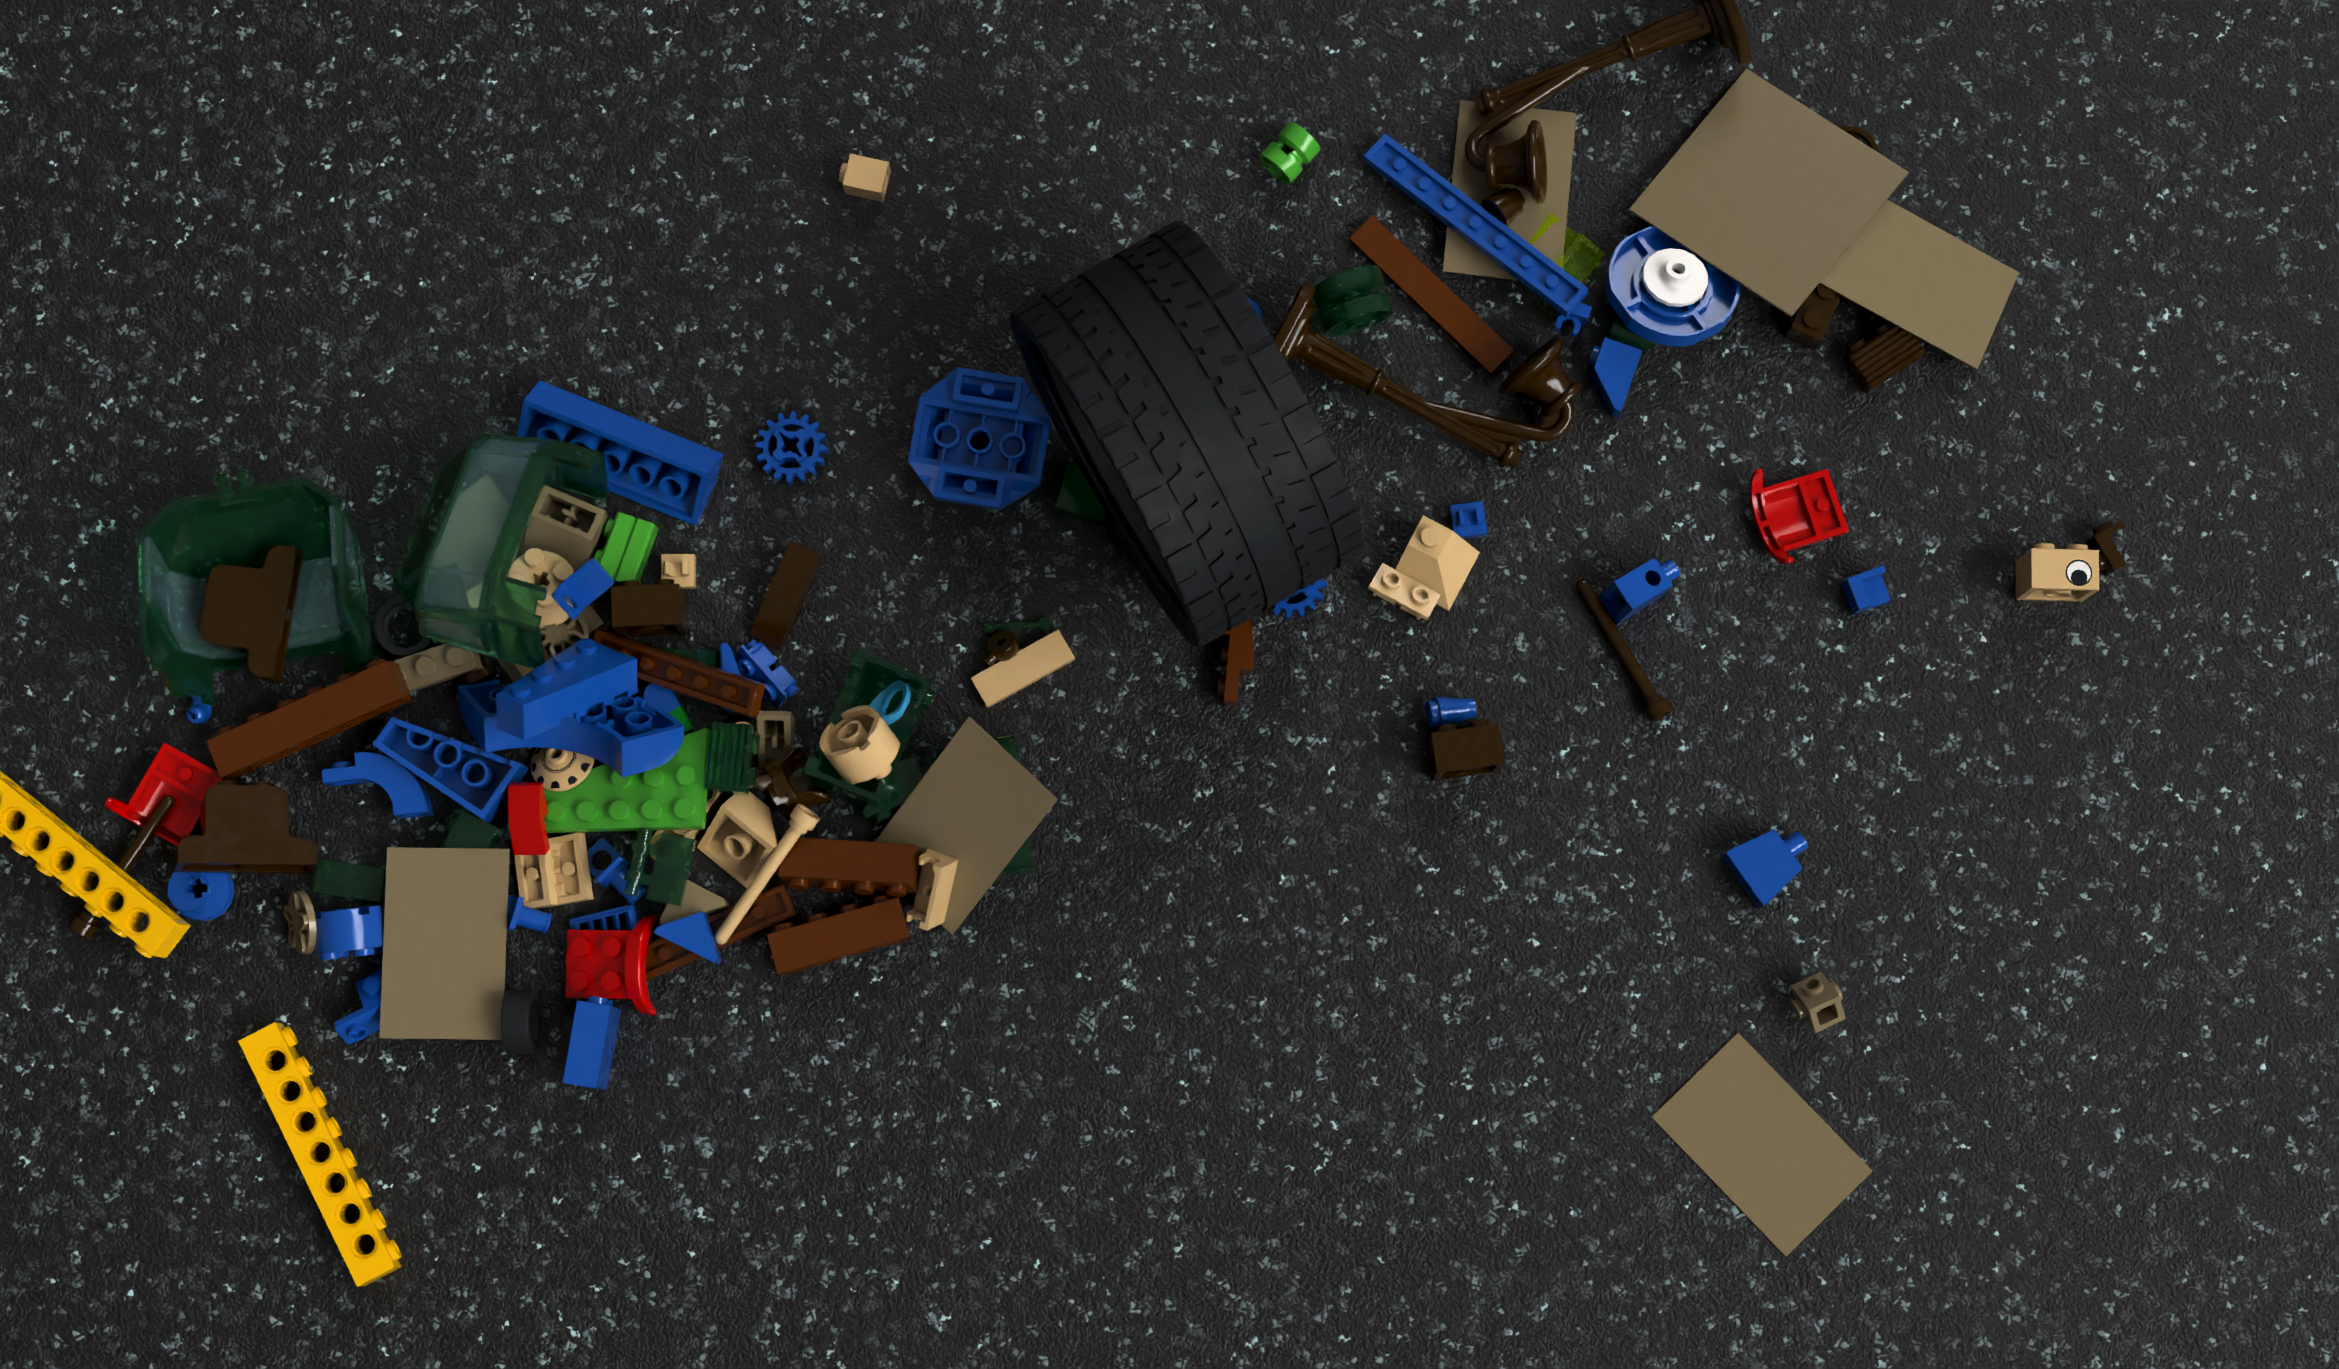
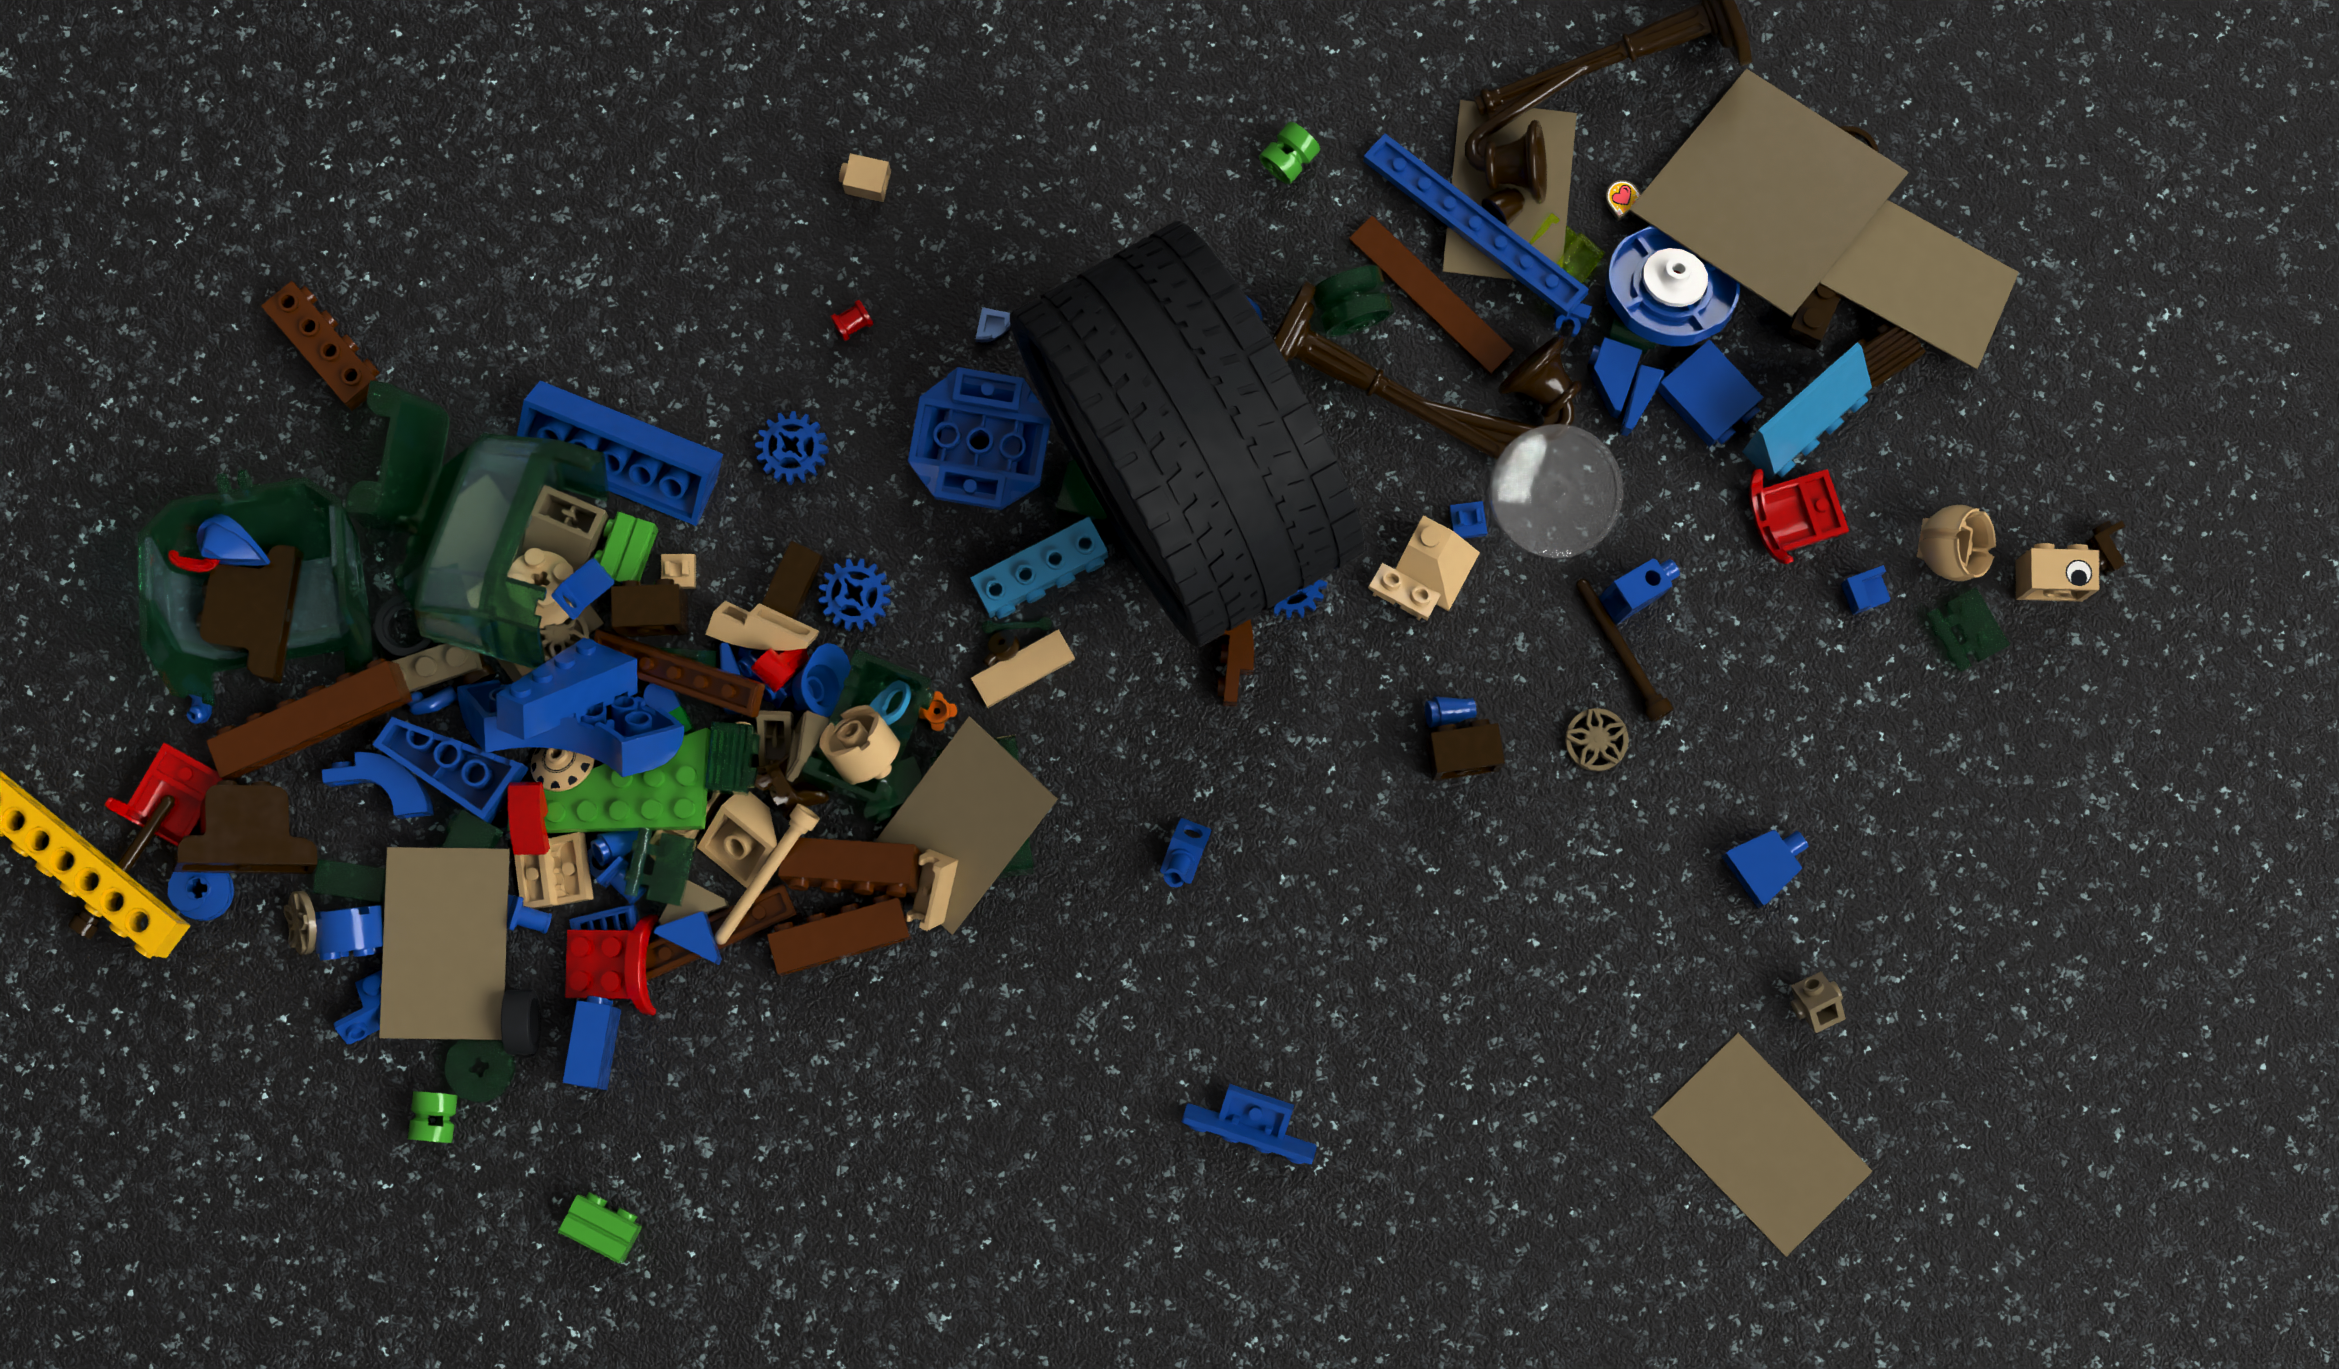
yellow brick [238,1022,402,1287] -> none
none -> blue piece [168,514,271,572]
none -> reddish brown brick [261,281,383,411]
none -> clear green windscreen [345,380,450,534]
none -> blue arm [407,686,458,715]
none -> bright green wheel [408,1091,458,1143]
none -> clear green plate [445,1039,516,1102]
none -> bright green brick [558,1192,642,1263]
none -> blue cone [591,831,644,866]
none -> tan slope [705,601,819,651]
none -> red piece [750,647,809,693]
none -> dark tan slope [786,711,829,782]
none -> blue piece [791,643,851,717]
none -> blue gear [819,558,892,632]
none -> red bush [830,300,873,341]
none -> orange plate [917,691,957,731]
none -> dark azure brick [970,517,1108,619]
none -> light blue tile [975,307,1011,342]
none -> blue bracket [1160,818,1212,887]
none -> blue bracket [1181,1084,1317,1164]
none -> clear dish [1489,424,1623,558]
none -> dark tan wheel [1565,708,1629,772]
none -> tile [1605,180,1641,221]
none -> blue slope [1620,365,1665,436]
none -> blue brick [1656,339,1764,448]
none -> dark azure slope [1742,342,1872,480]
none -> tan piece [1917,505,1996,581]
none -> clear green plate [1927,587,2010,672]

